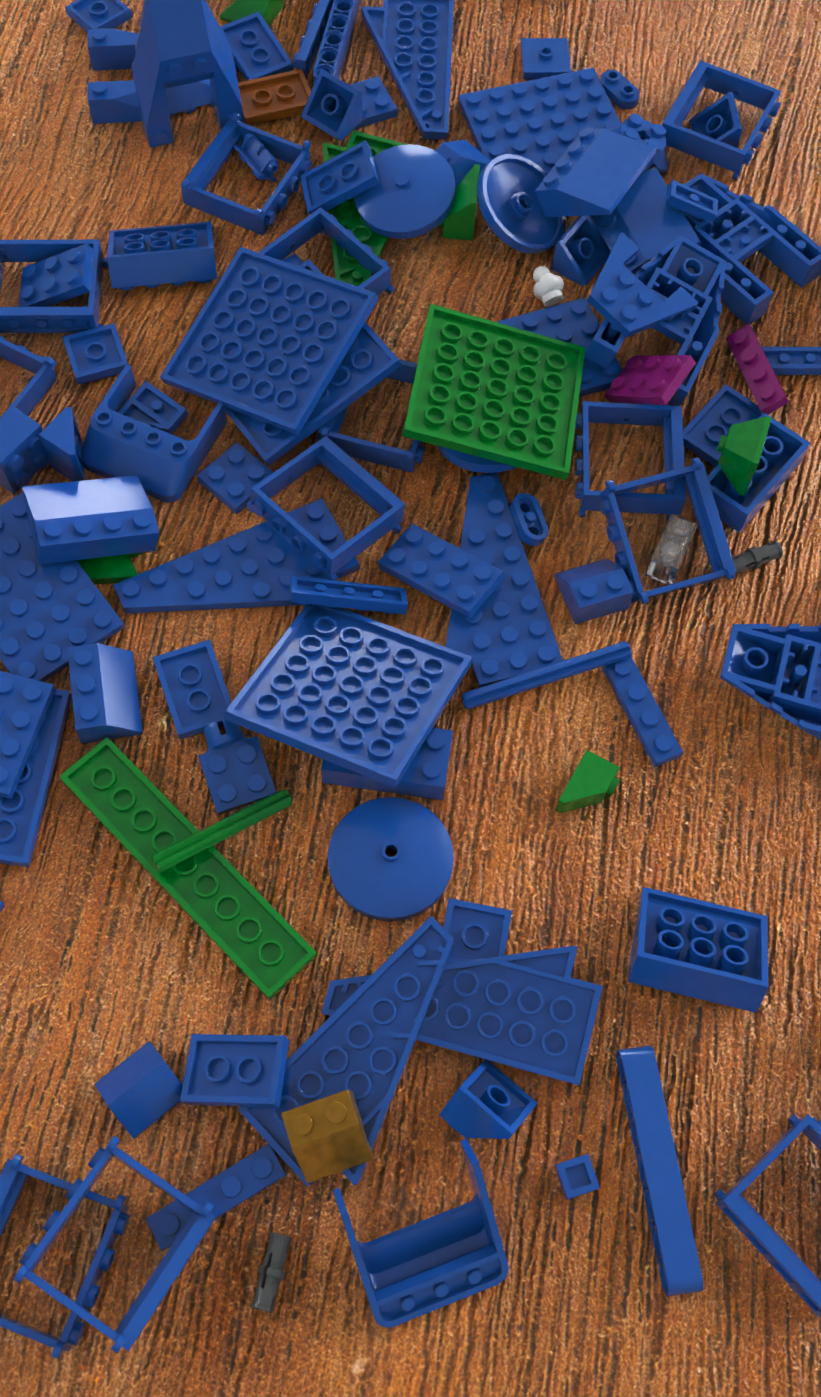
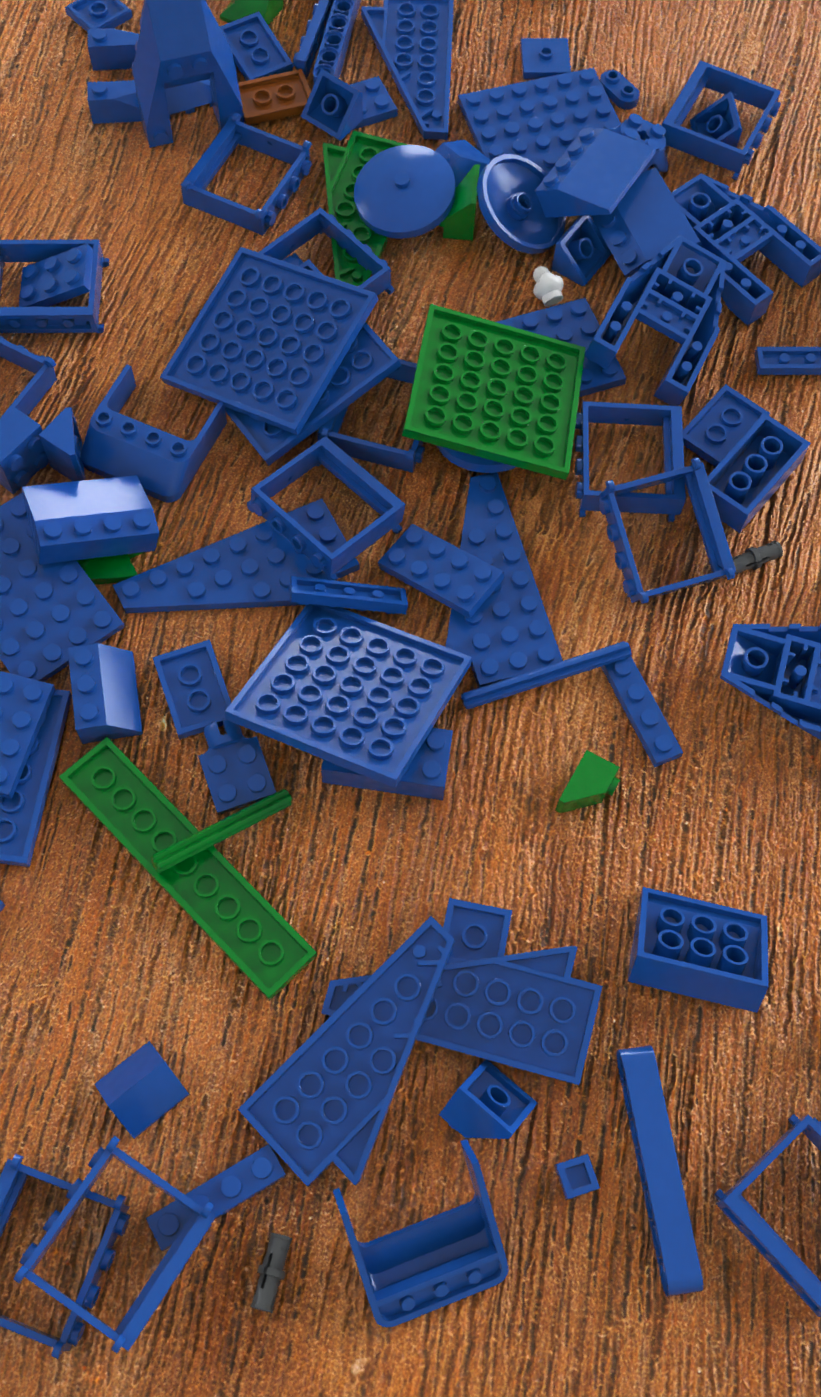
blue plate [62,323,129,385] -> none
blue slope [107,222,217,290] -> none
blue wing [118,381,189,434] -> none
blue plate [180,1034,289,1108] -> none
blue plate [197,442,274,514] -> none
blue hinge [233,133,278,182] -> none
pearl gold slope [281,1090,374,1183] -> none
blue plate [300,140,379,214] -> none
blue dish [328,797,454,921] -> none
blue plate [510,493,549,546] -> none
blue slope [554,558,634,624] -> none
blue wing [587,232,699,338] -> none
magenta plate [604,355,696,405] -> none
clear brick [645,514,698,585] -> none
blue plate [666,180,718,223] -> none
green slope [716,416,772,496] -> none
magenta plate [726,324,789,415] -> none

